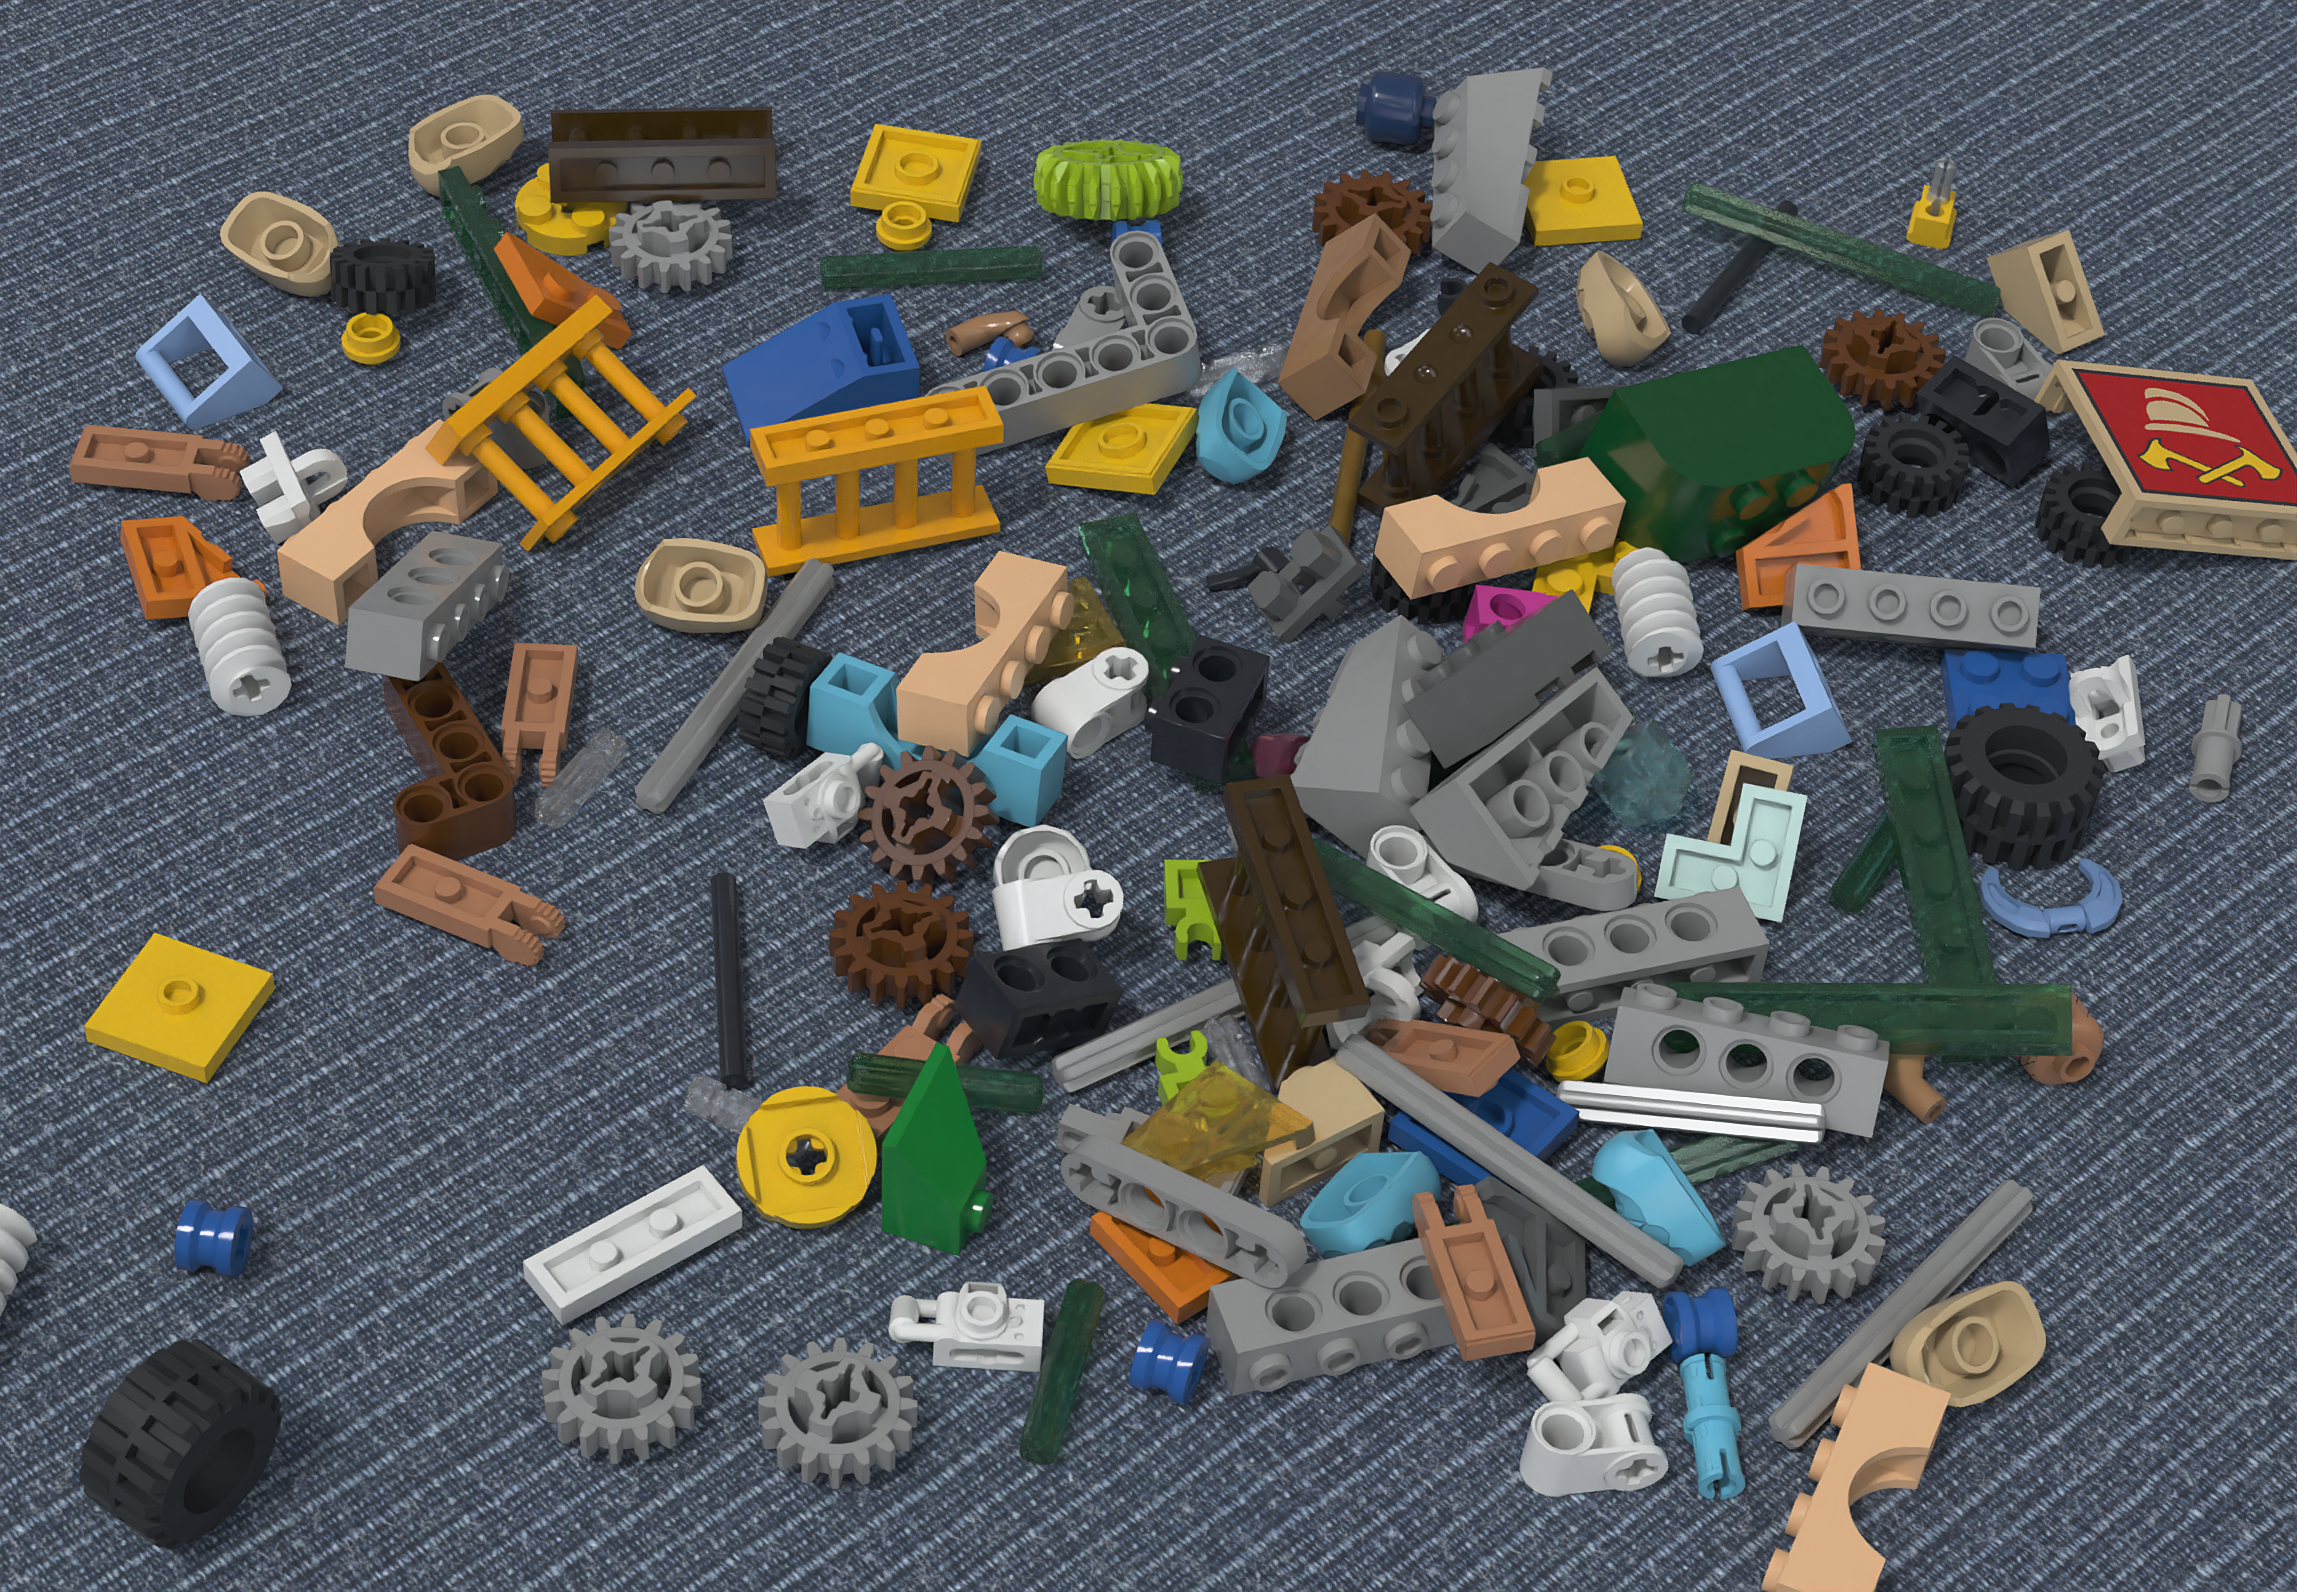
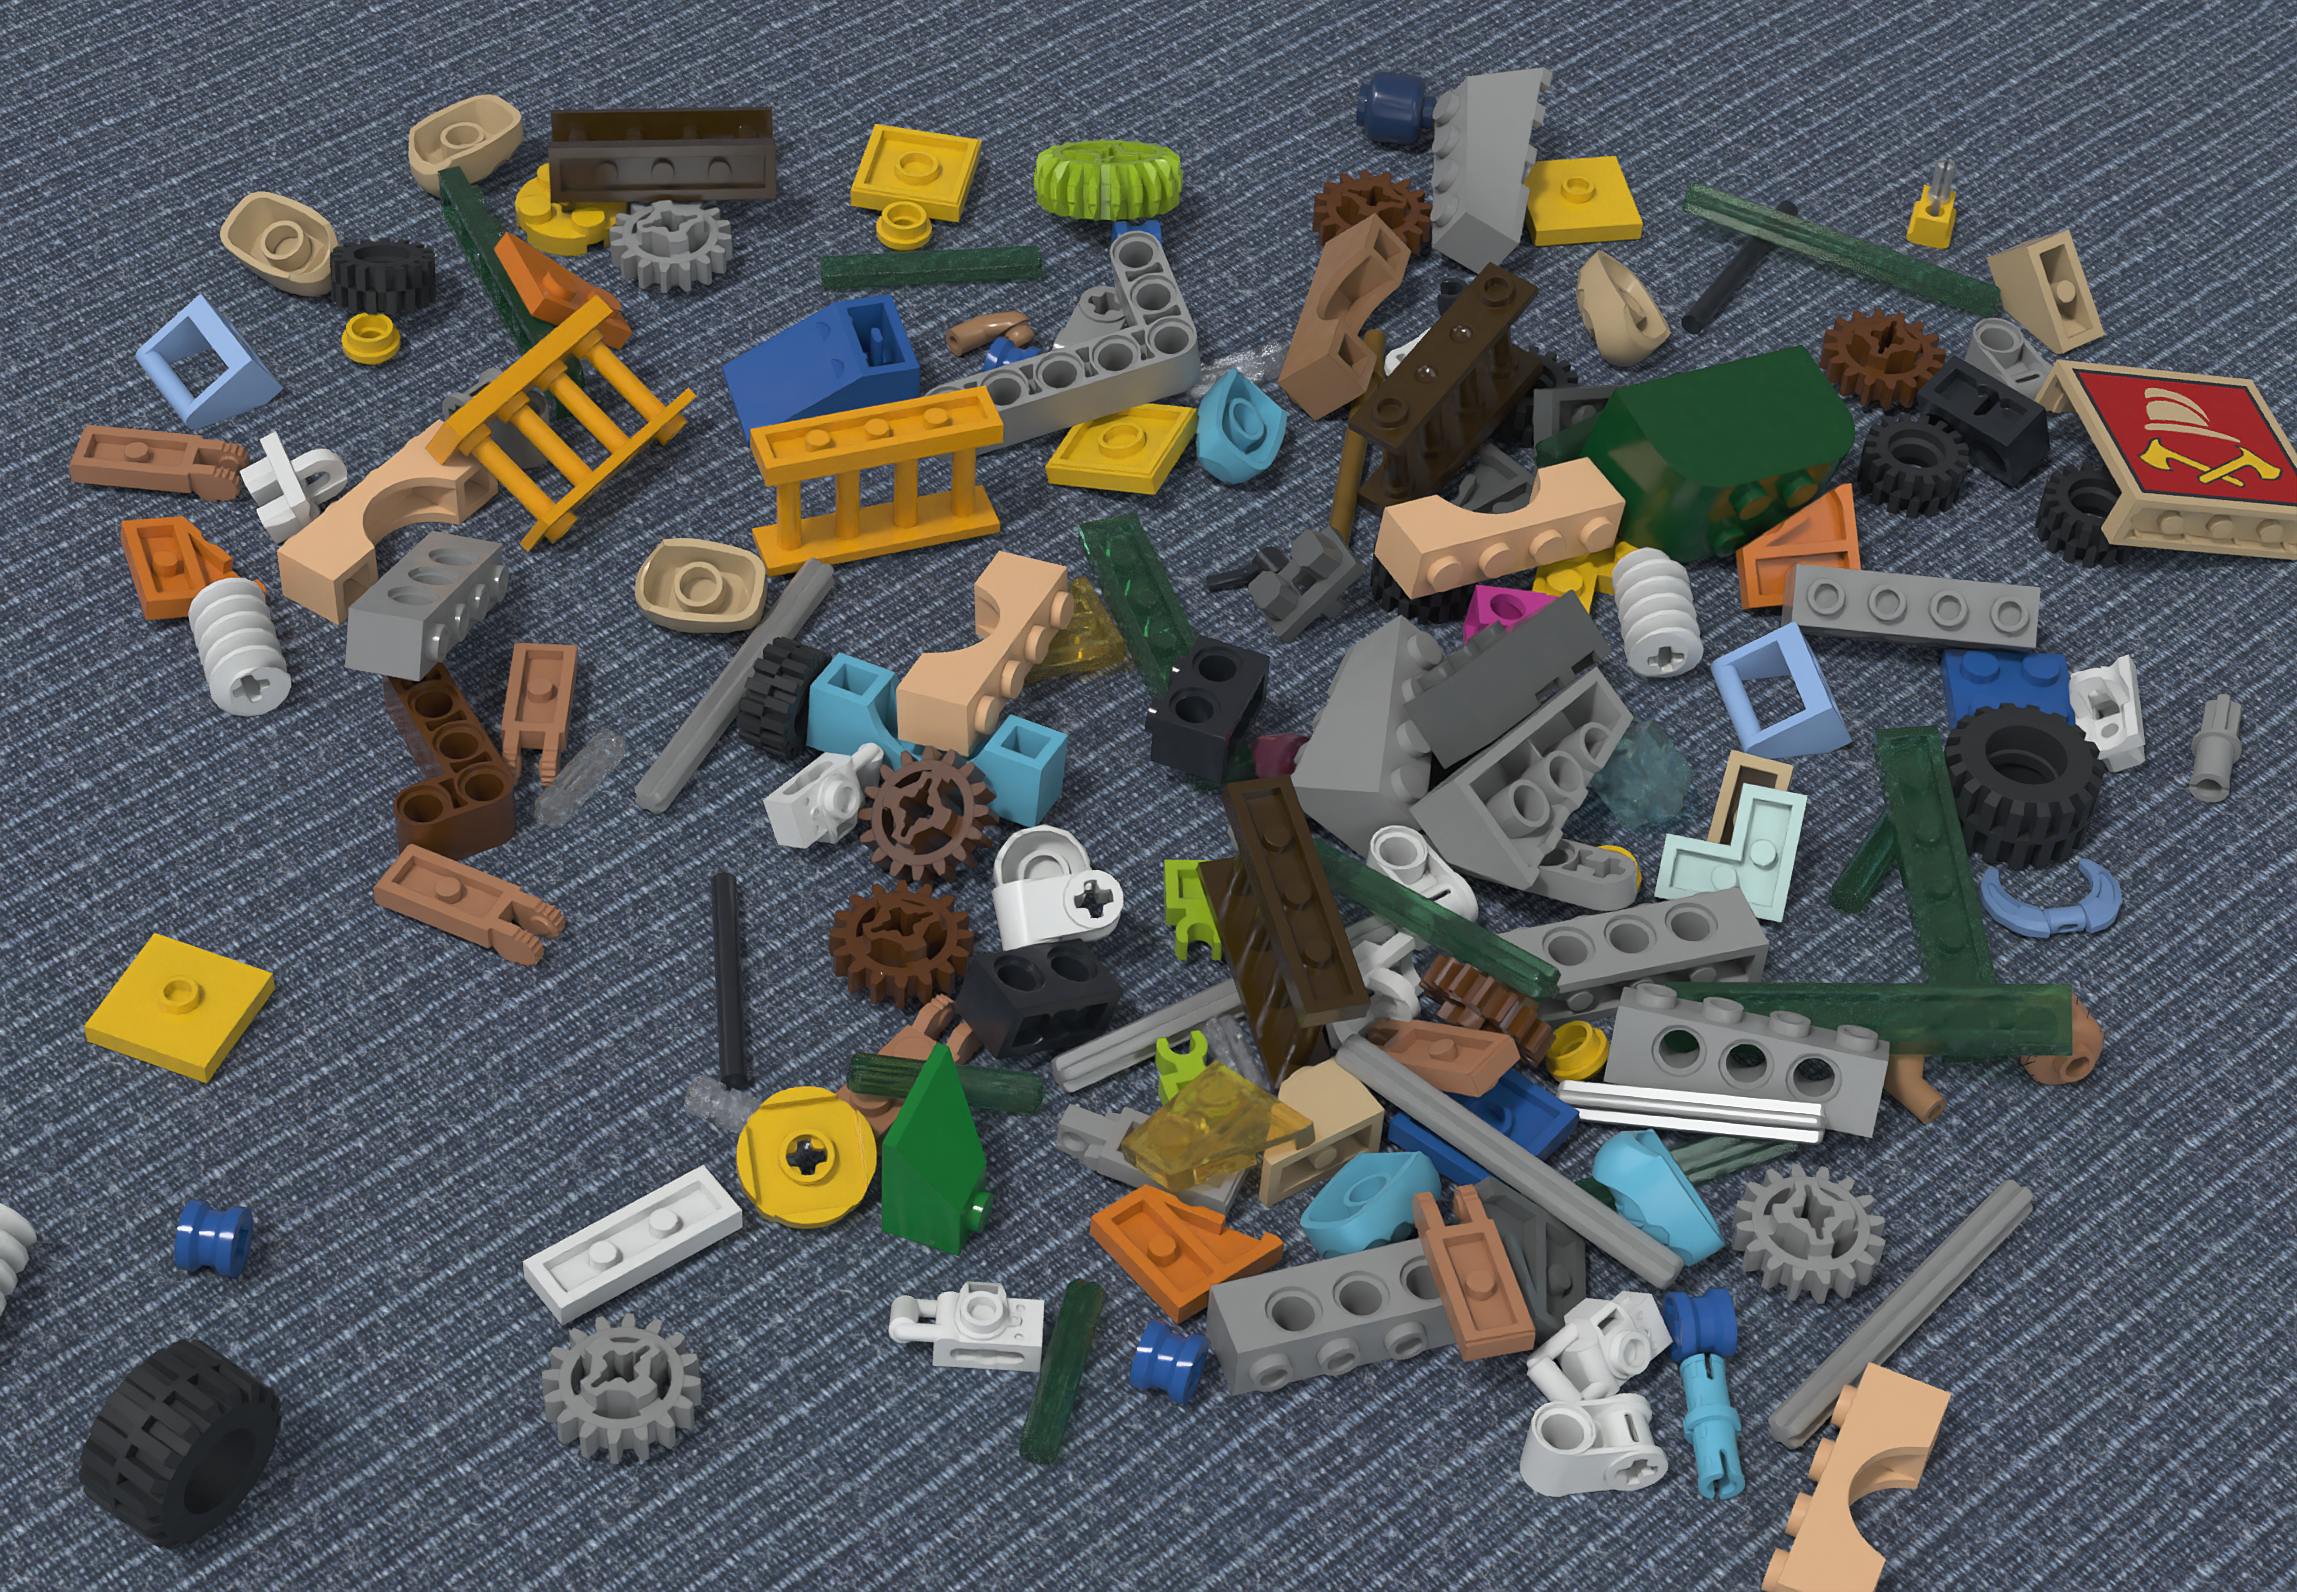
light grey gear [758,1338,918,1489] -> none
white piece [1030,647,1149,759] -> none
light grey beam [1060,1134,1308,1288] -> none
tan piece [1889,1281,2046,1407] -> none

